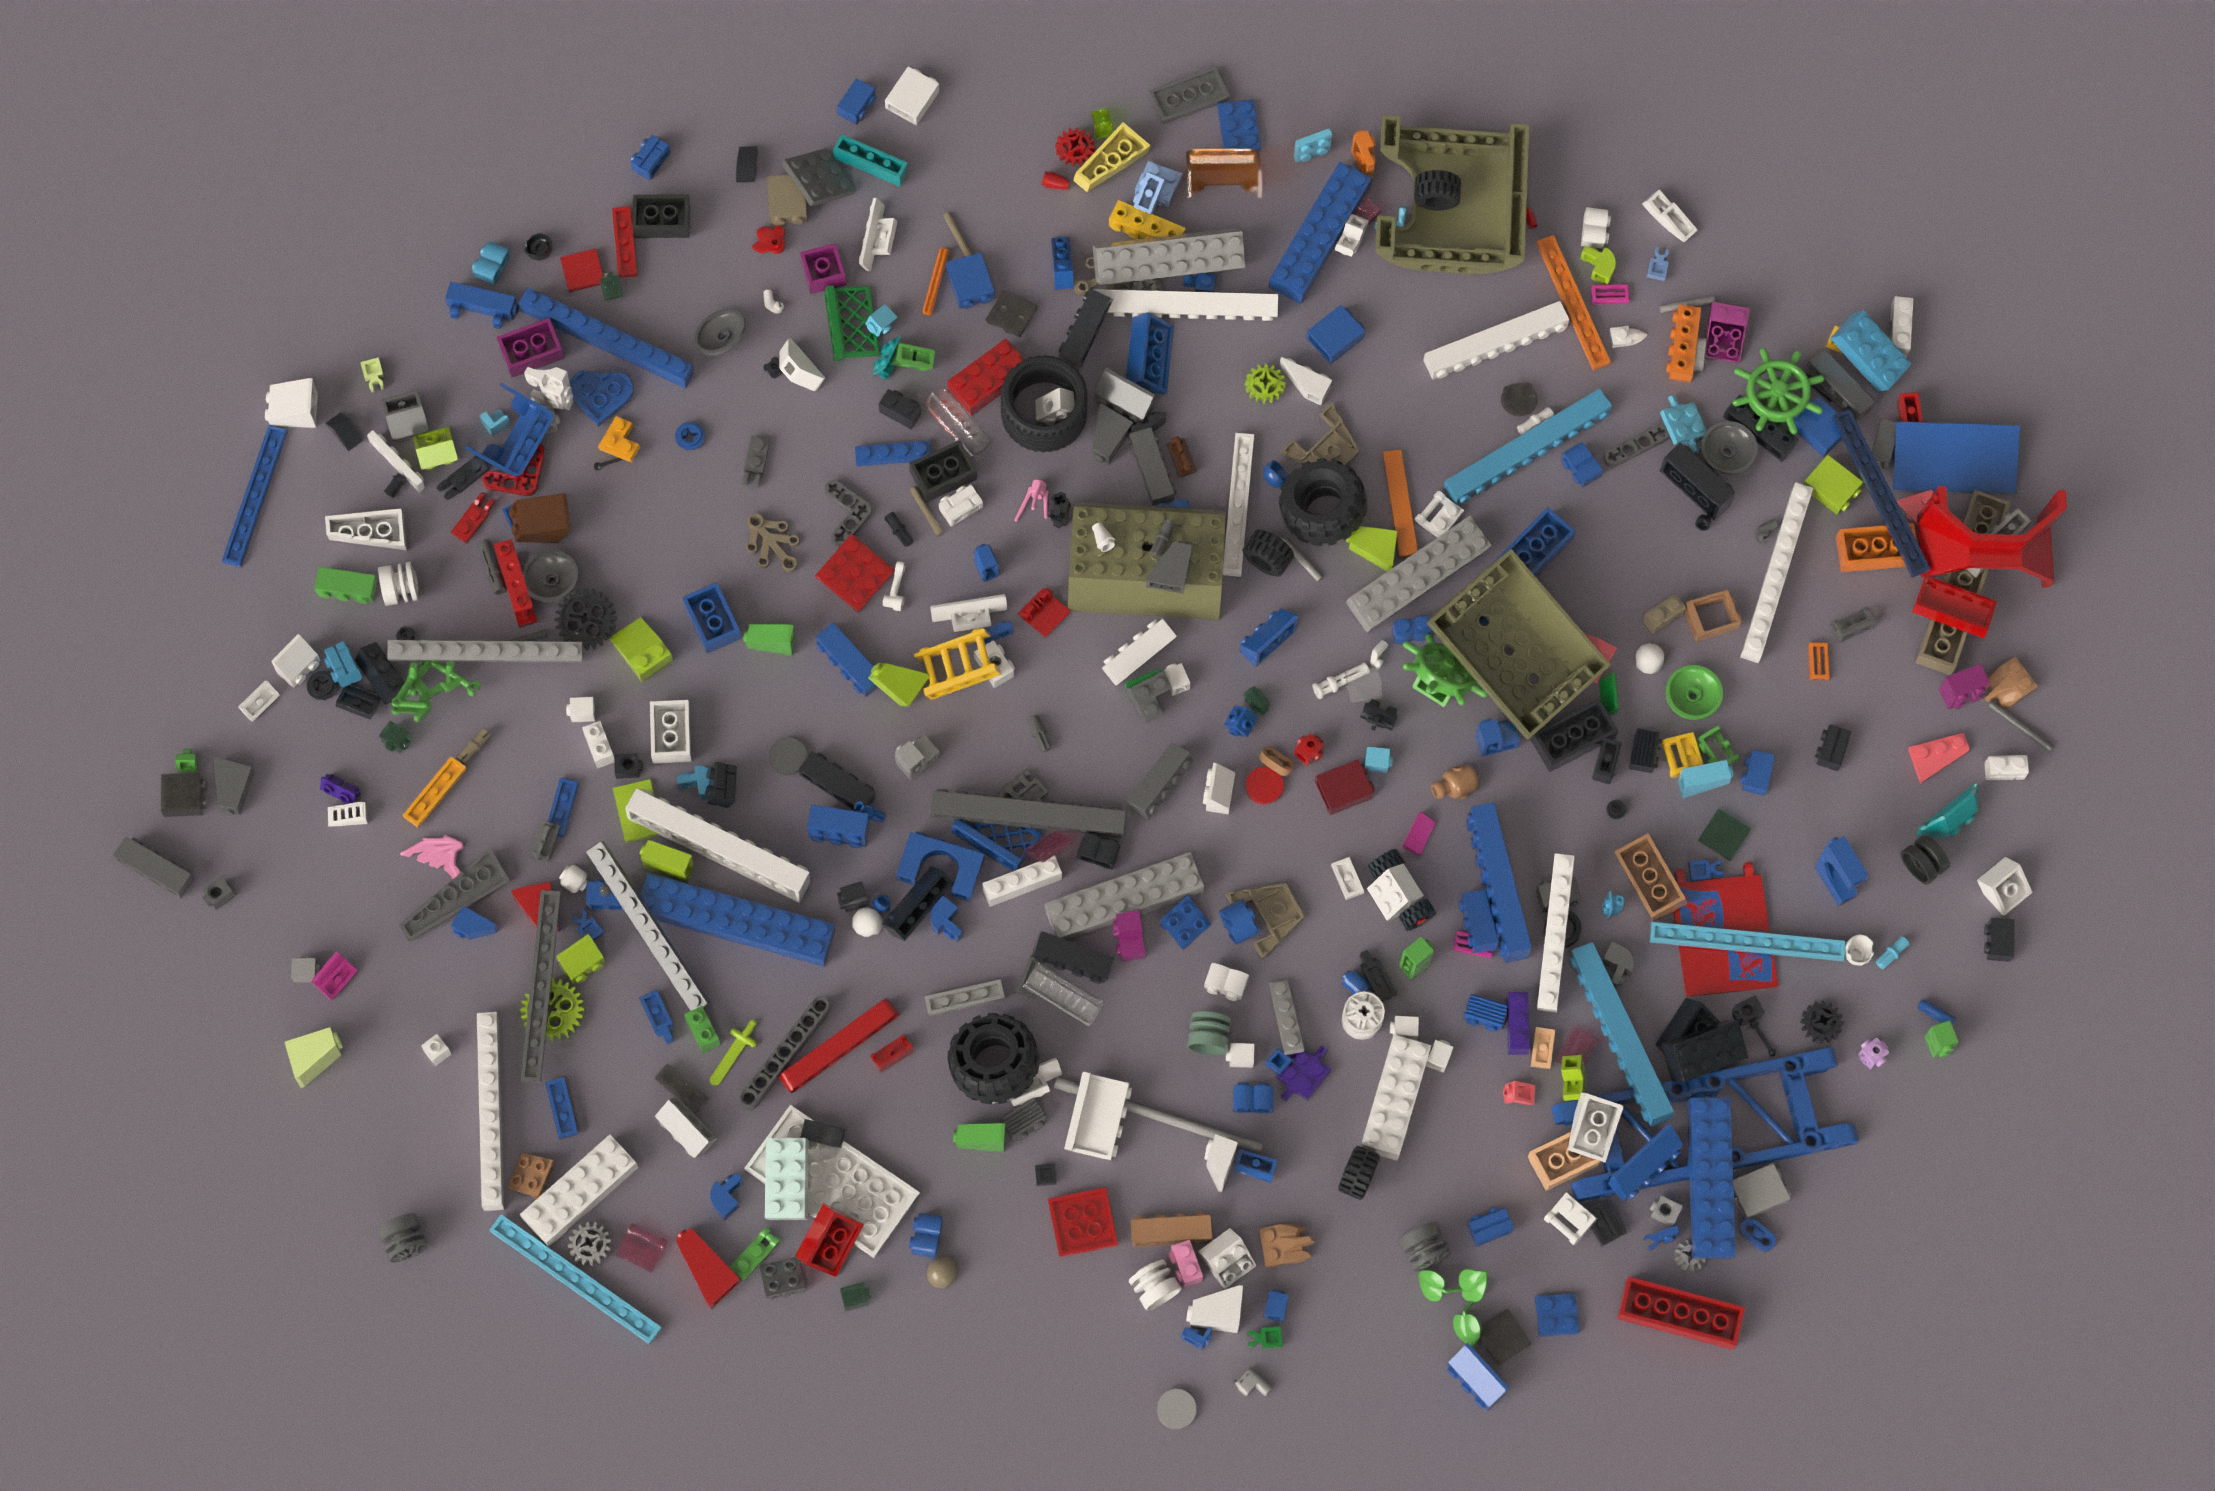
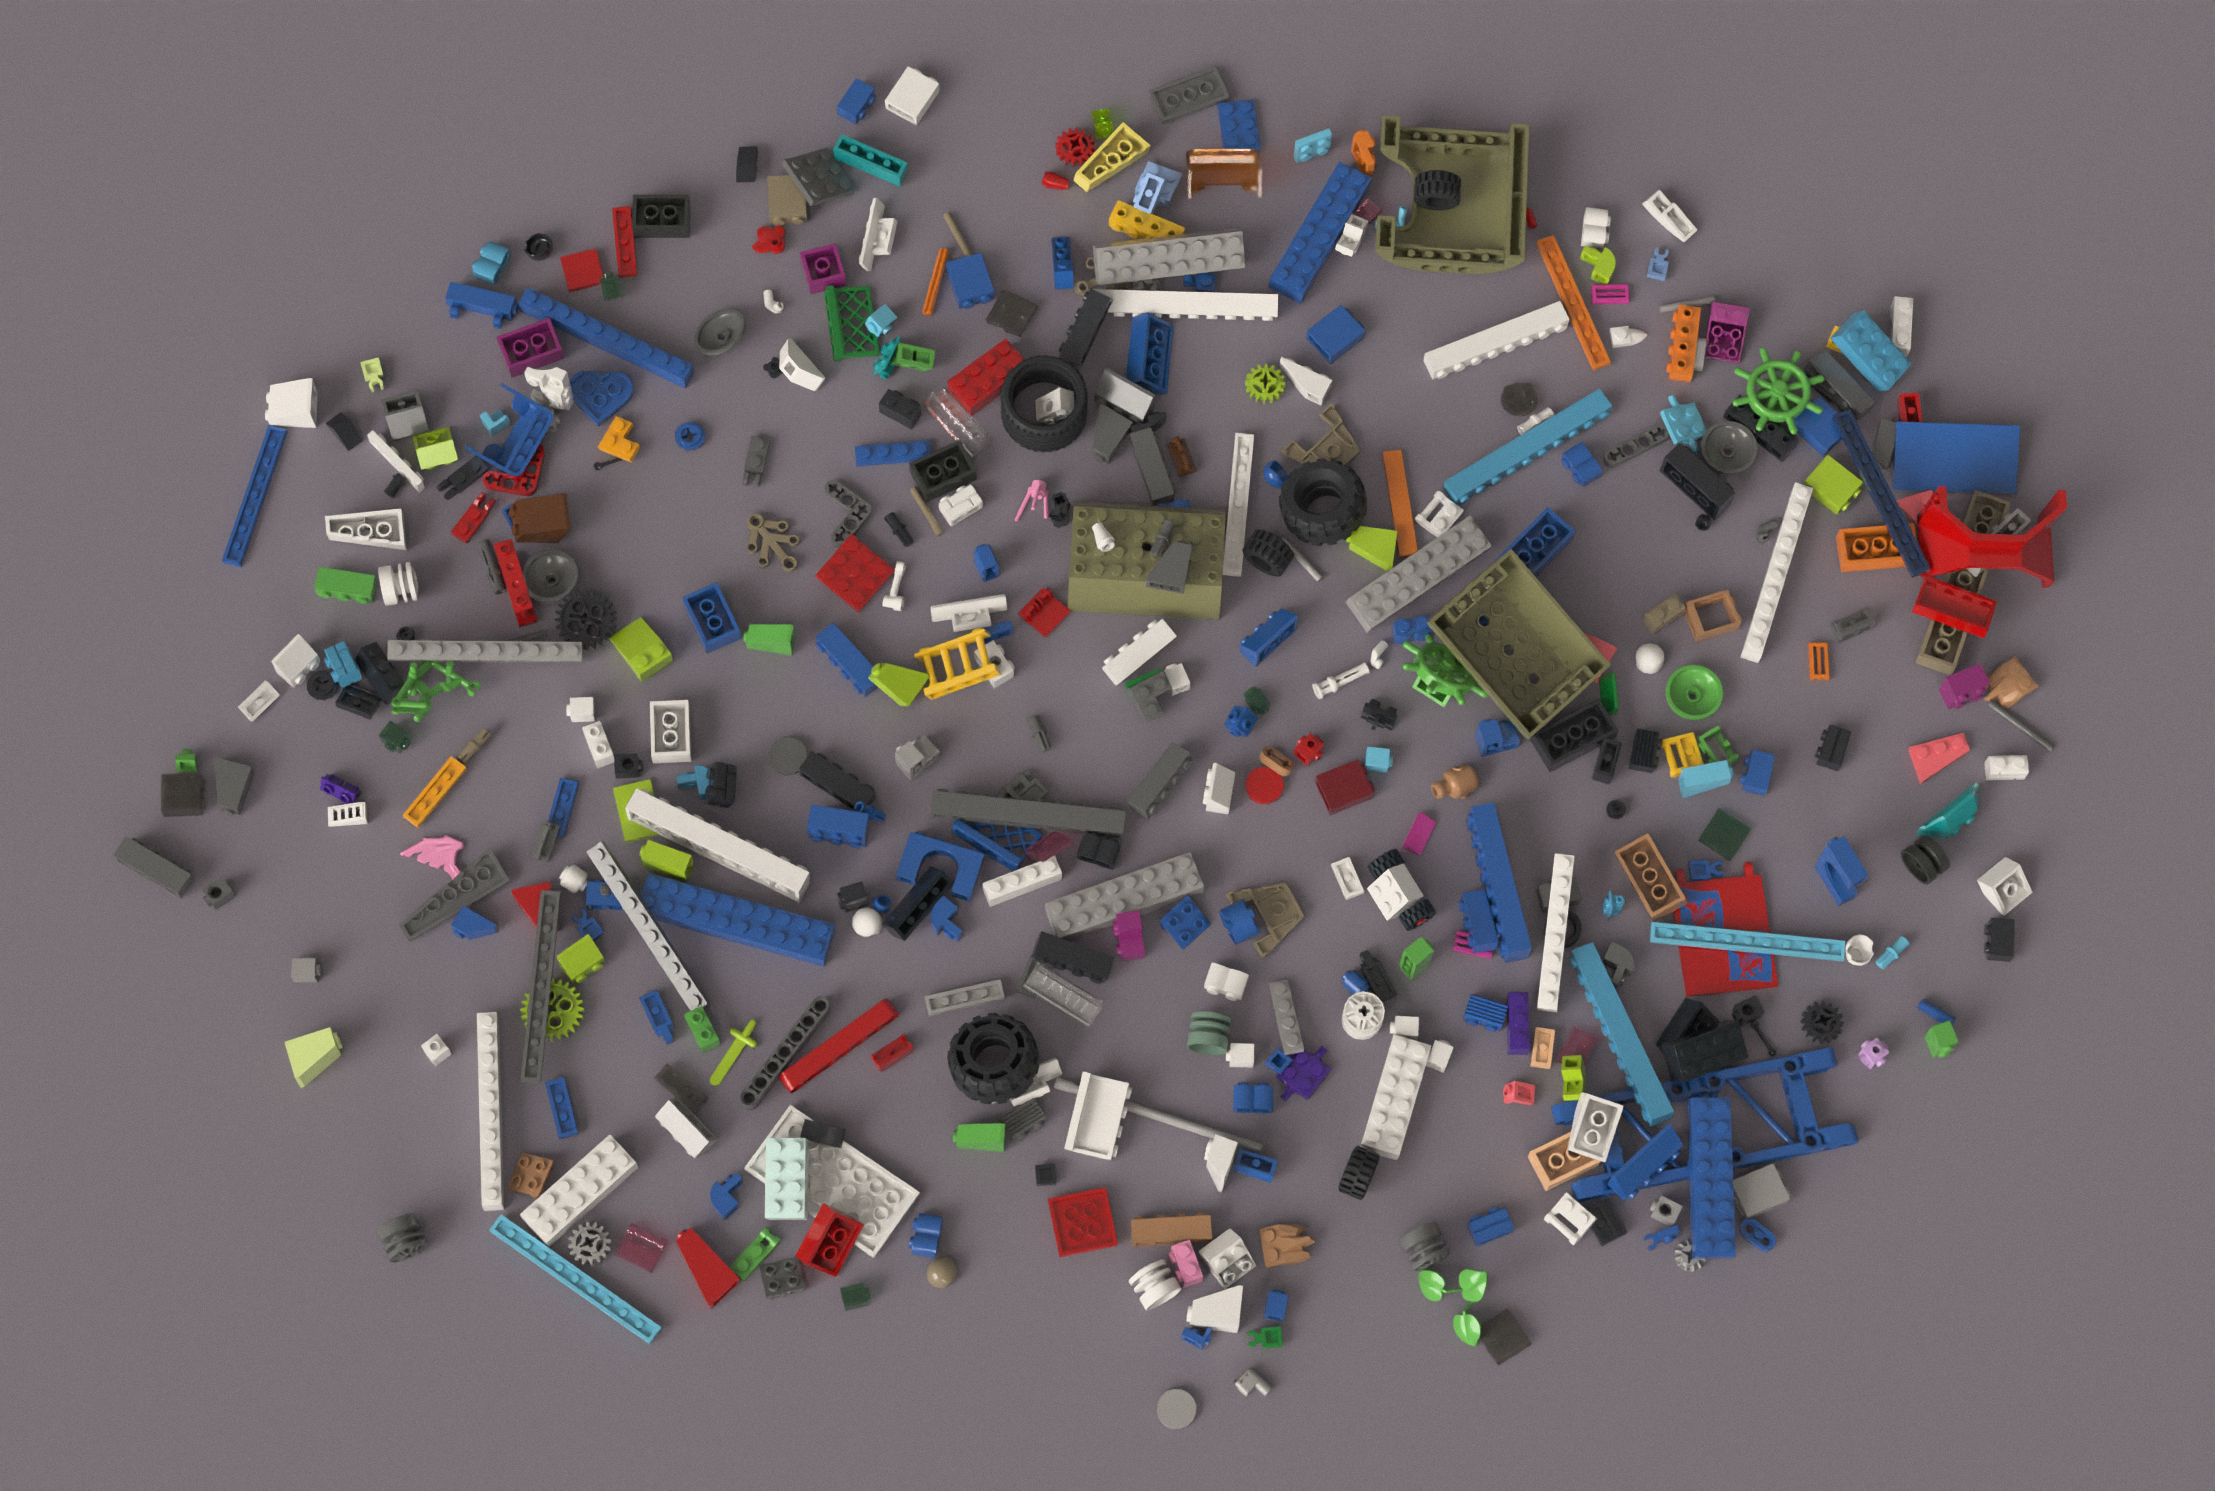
dark pink plate [311,952,358,1000] -> none
blue brick [630,135,671,180] -> none
clear piece [1345,667,1383,703] -> none
slope [1447,1343,1509,1411] -> none
blue plate [1535,1294,1579,1337] -> none
red brick [1616,1276,1745,1350] -> none

